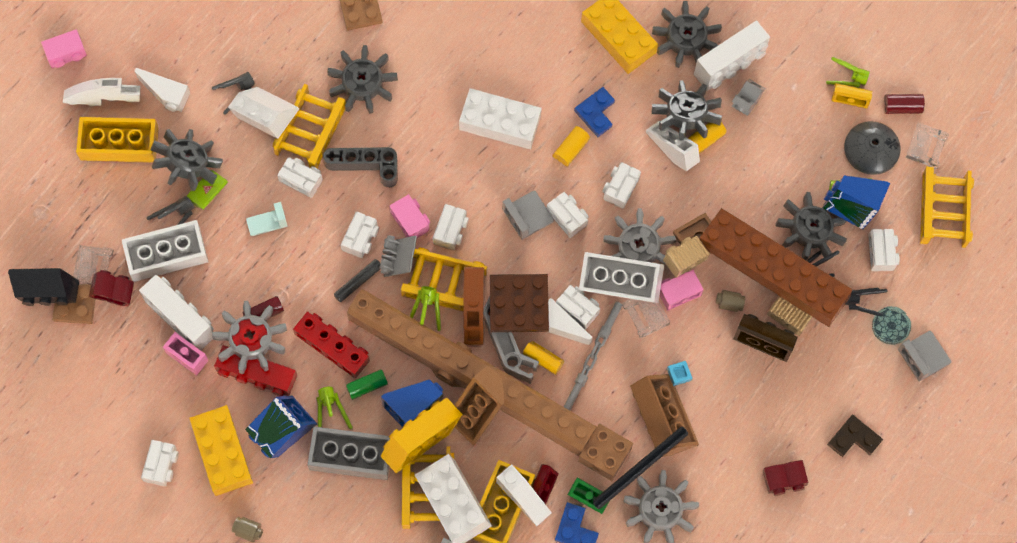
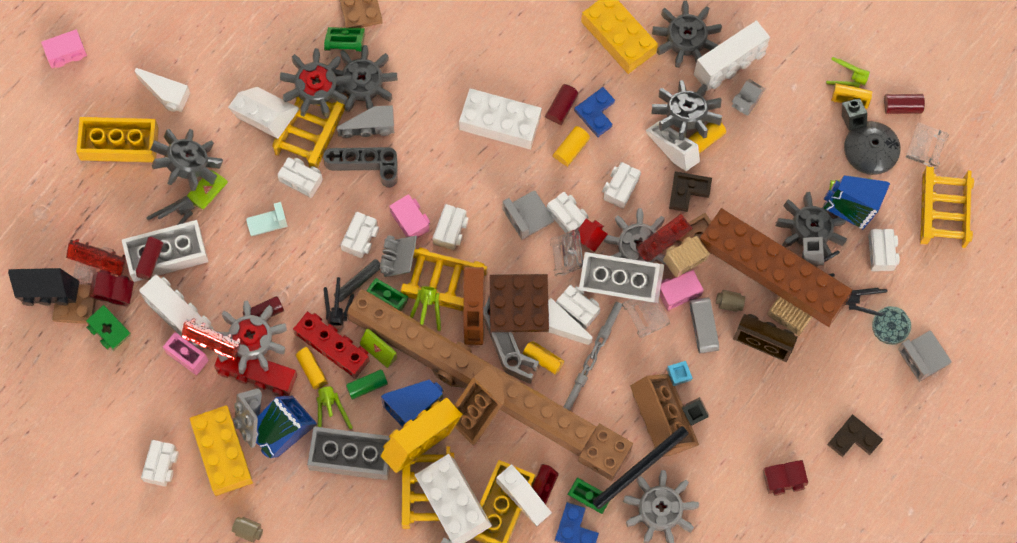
white slope [63,78,141,106] -> none
dark grey plant [212,72,255,114] -> none
none -> clear red plate [66,239,126,276]
none -> green brick [86,305,131,351]
none -> dark red brick [136,237,164,280]
none -> clear red plate [181,318,241,361]
none -> light grey bracket [233,388,262,448]
none -> dark grey gear [280,48,351,117]
none -> yellow brick [295,347,328,389]
none -> green plate [324,27,365,52]
none -> black plant [324,277,354,326]
none -> light grey slope [337,105,394,138]
none -> lime slope [360,329,397,368]
none -> green brick [366,278,408,311]
none -> dark red brick [545,84,578,125]
none -> clear plate [550,230,583,276]
none -> red brick [573,218,608,252]
none -> clear red plate [636,214,693,262]
none -> dark brown plate [669,171,712,212]
none -> pearl dark grey brick [682,397,709,426]
none -> light grey beam [690,297,719,354]
none -> light grey brick [803,237,824,266]
none -> pearl dark grey brick [842,98,867,131]

